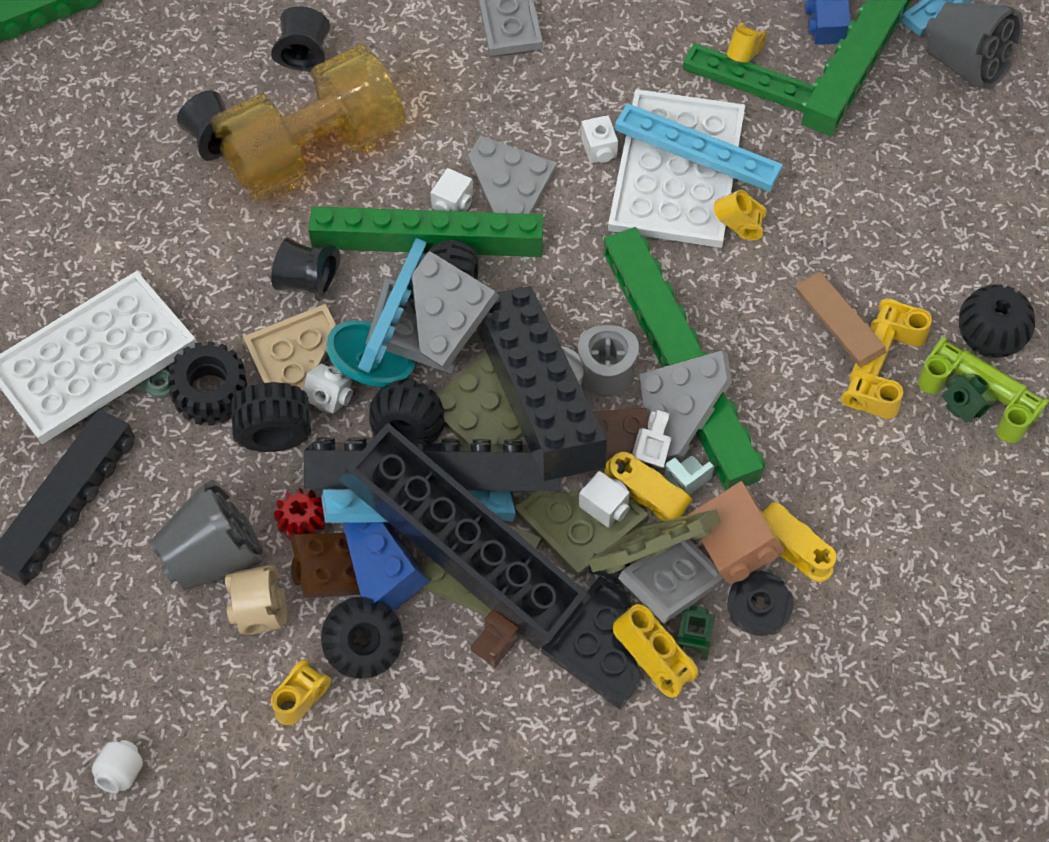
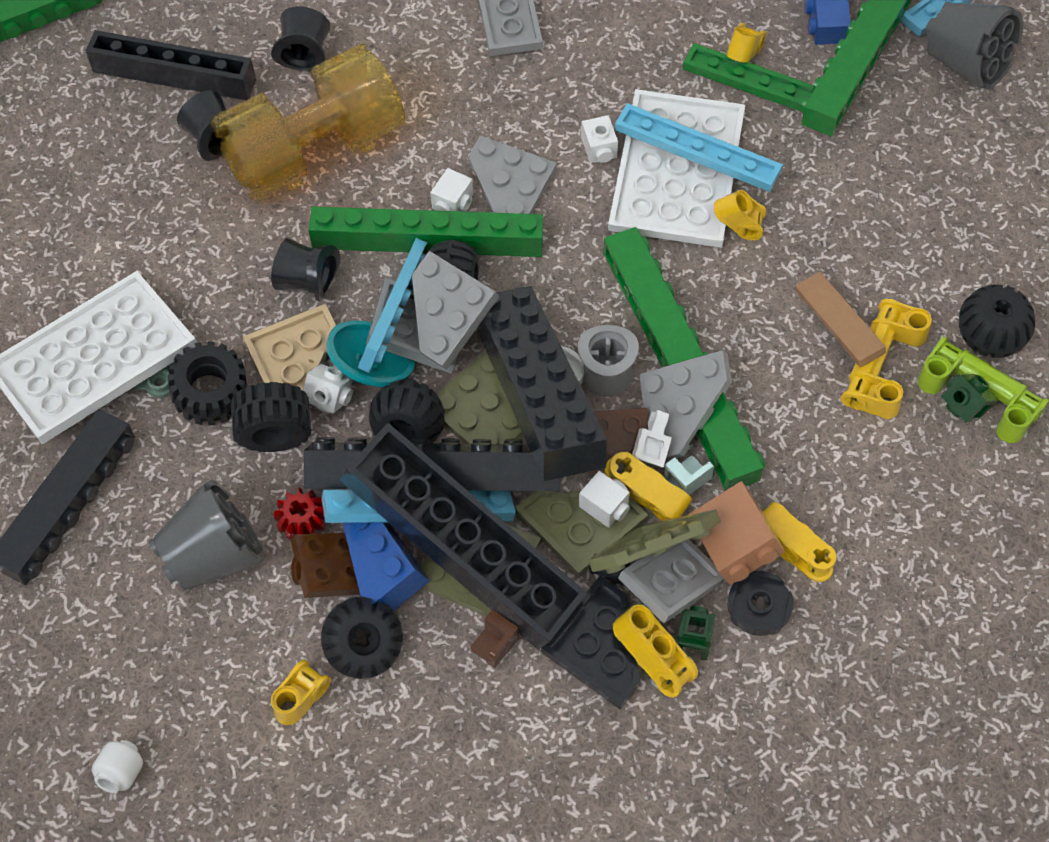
tan brick [225,564,287,636] -> none
none -> black brick [86,30,256,101]

